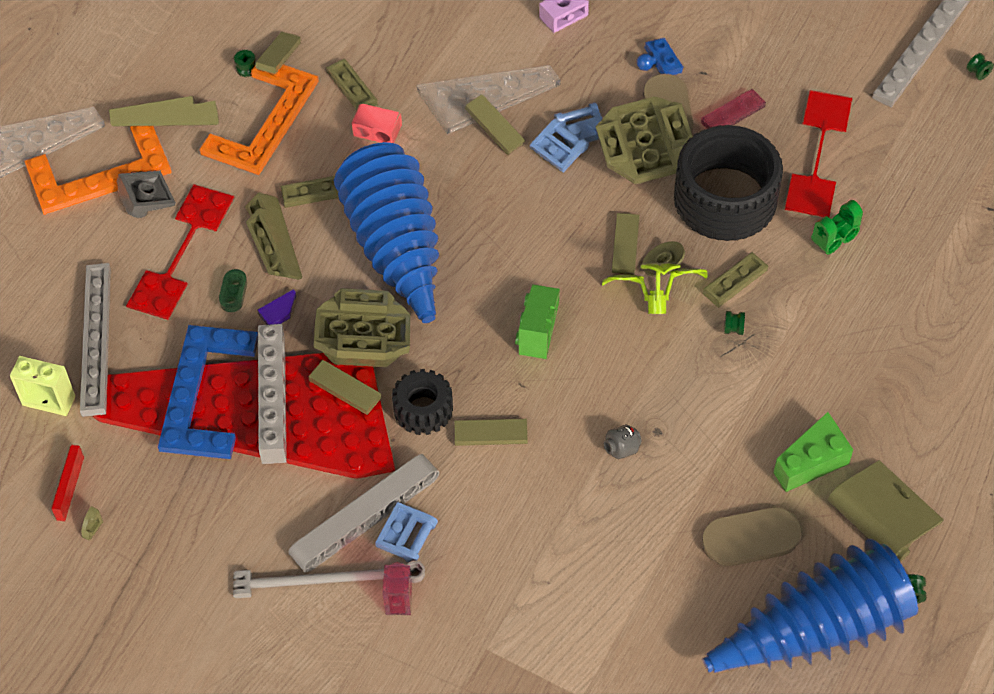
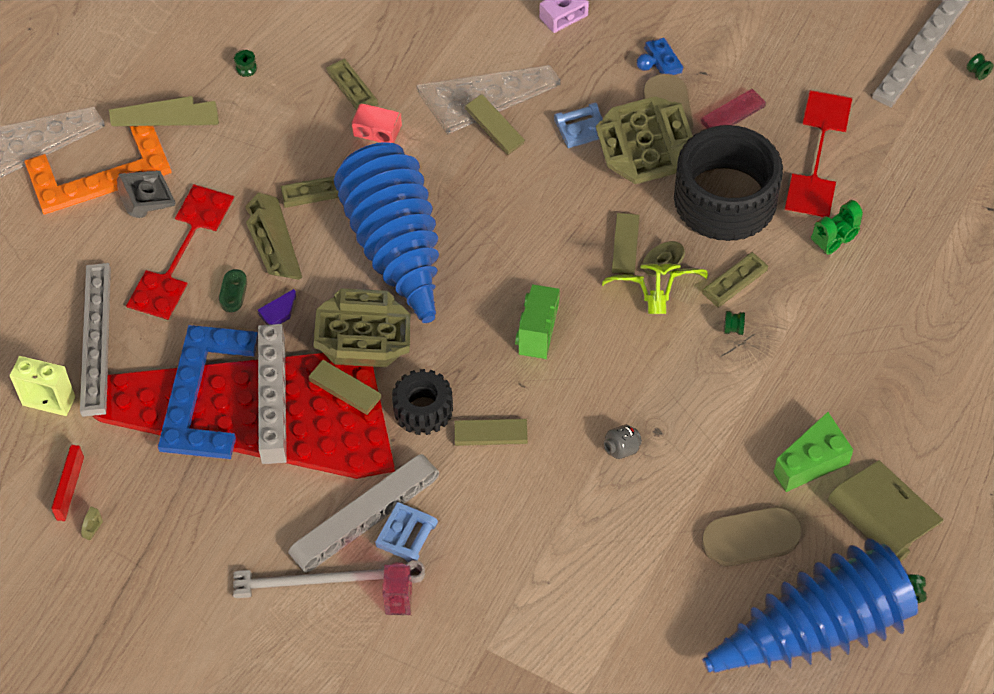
orange plate [200,64,319,175] -> none
olive tile [256,31,301,74] -> none
medium blue plate [530,119,589,173] -> none

